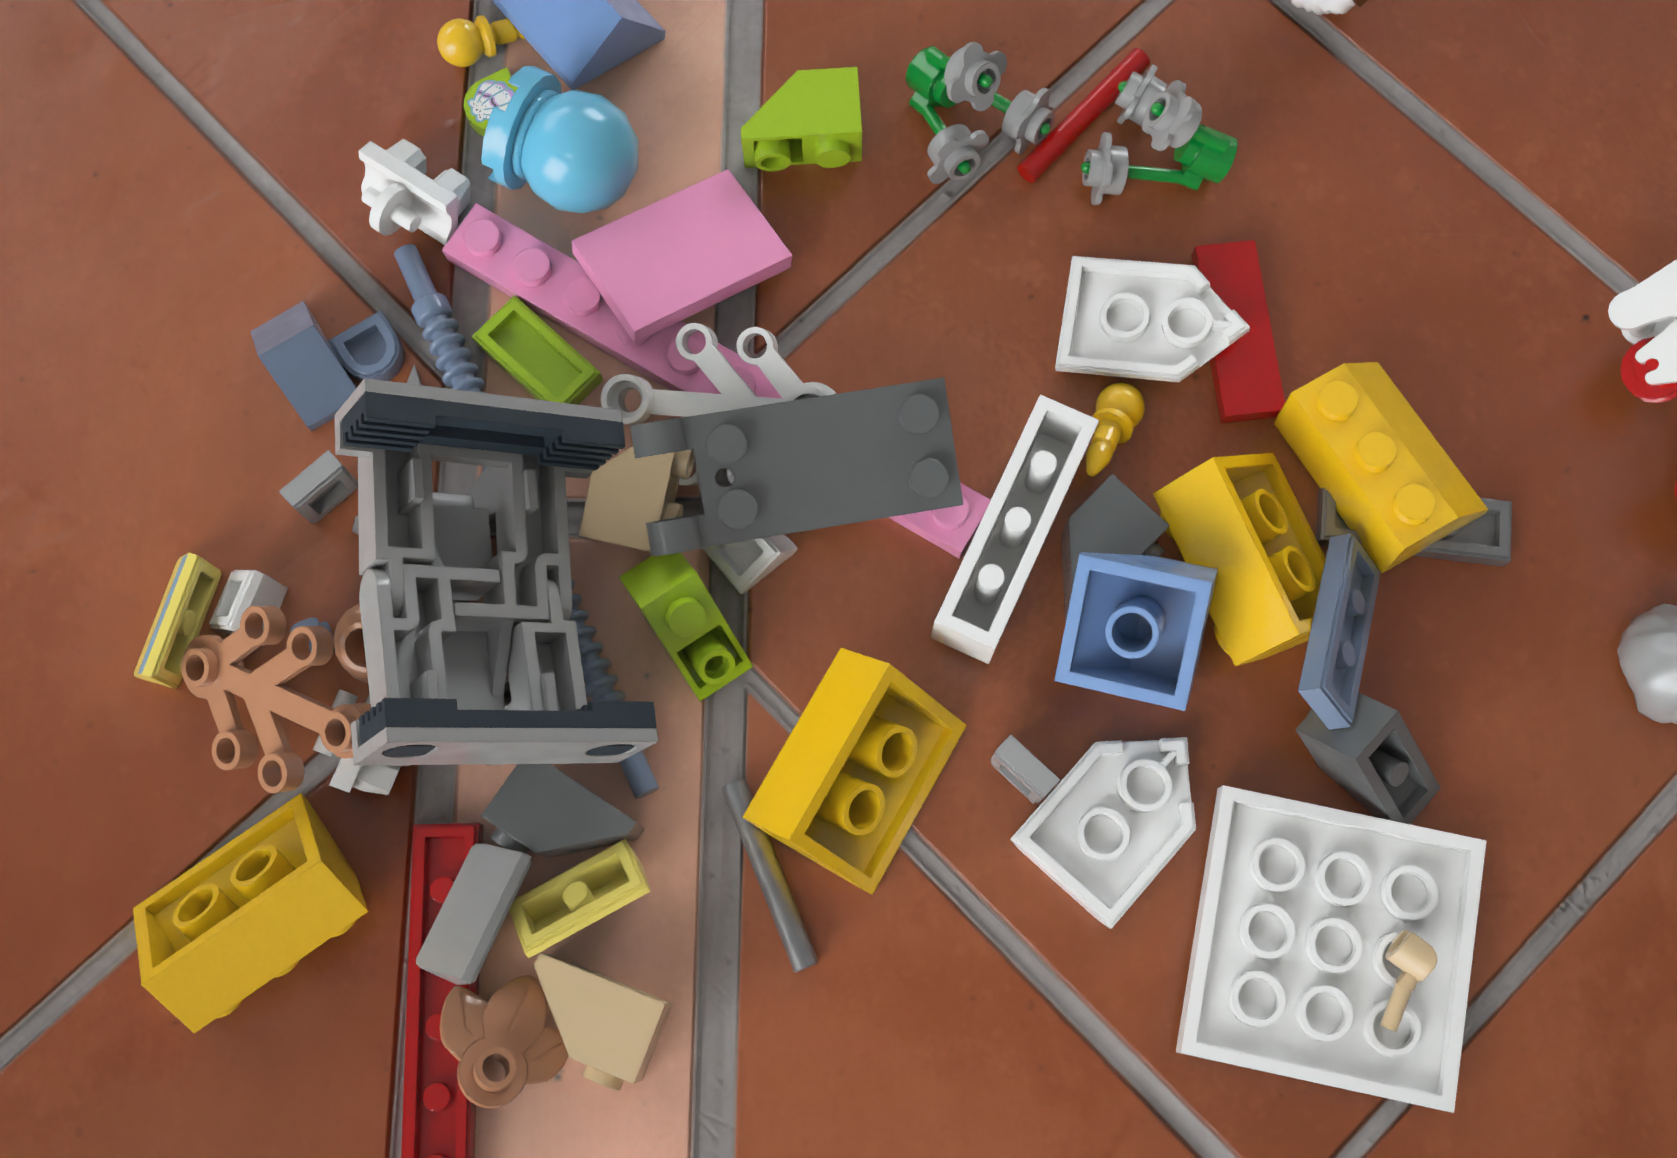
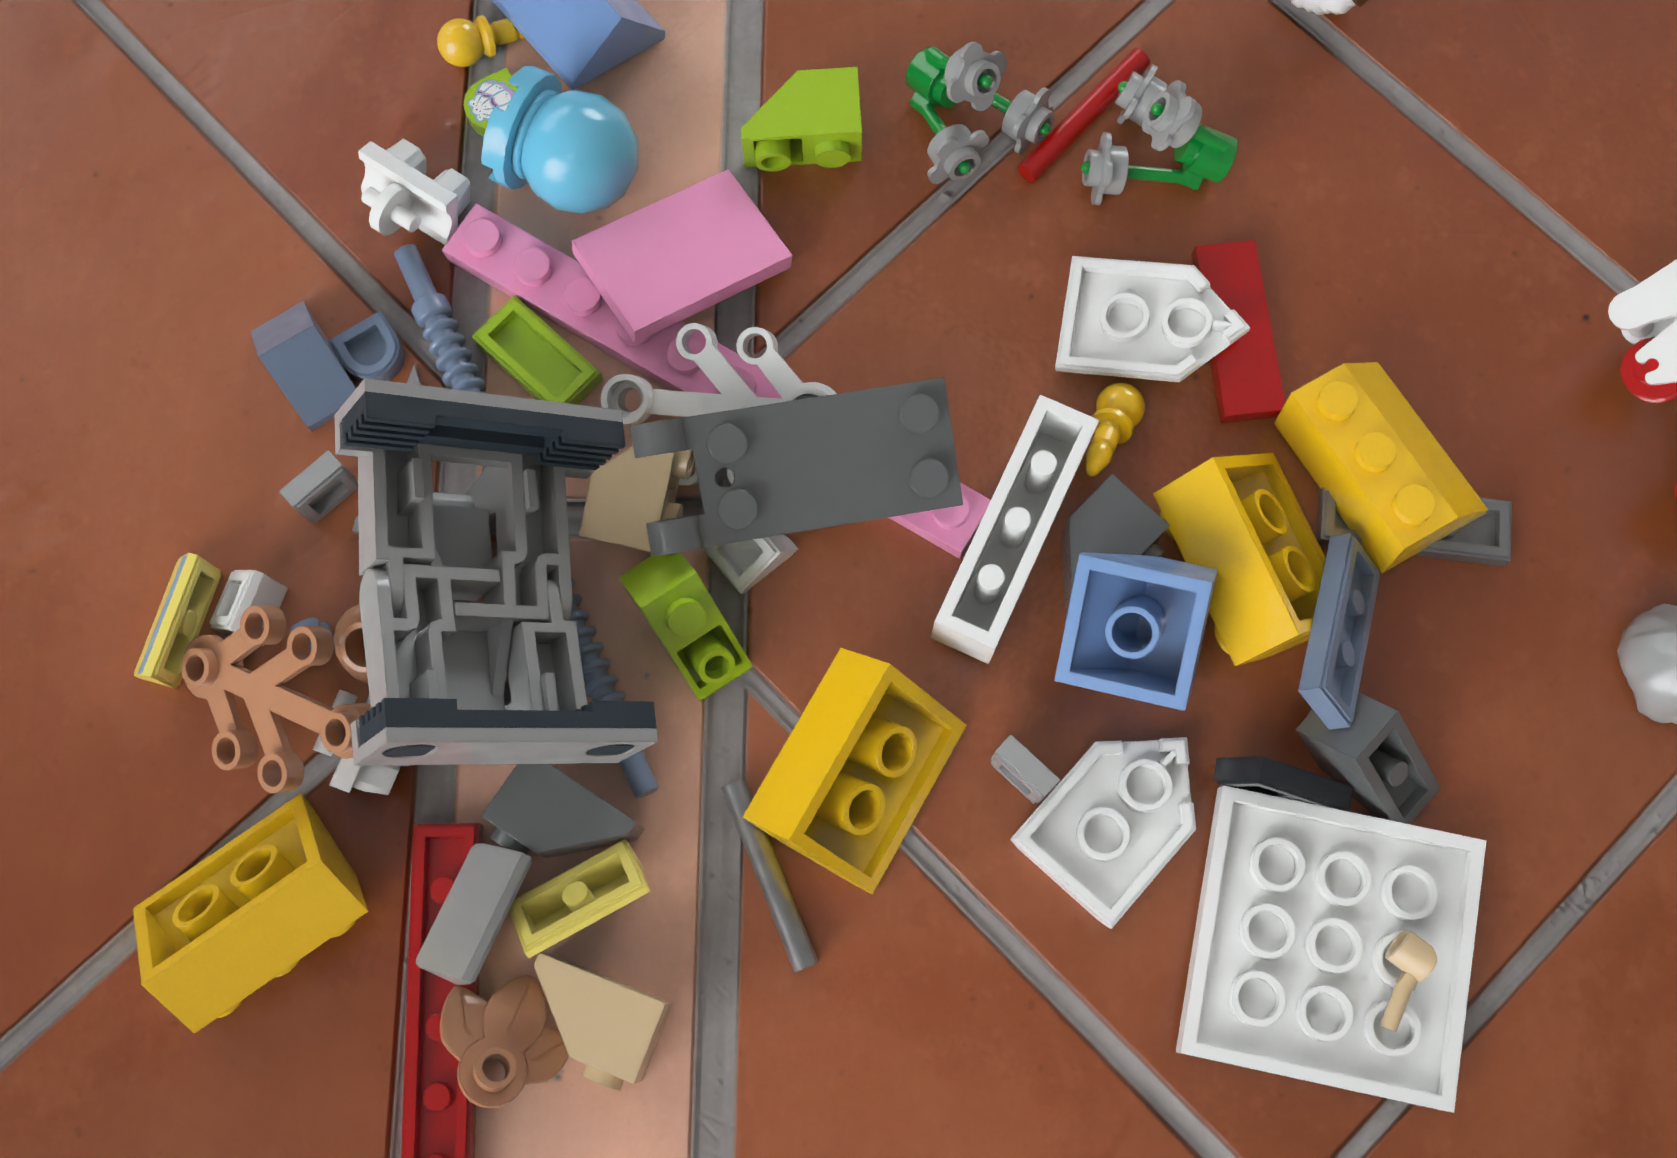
none -> black tile [1213,756,1353,811]

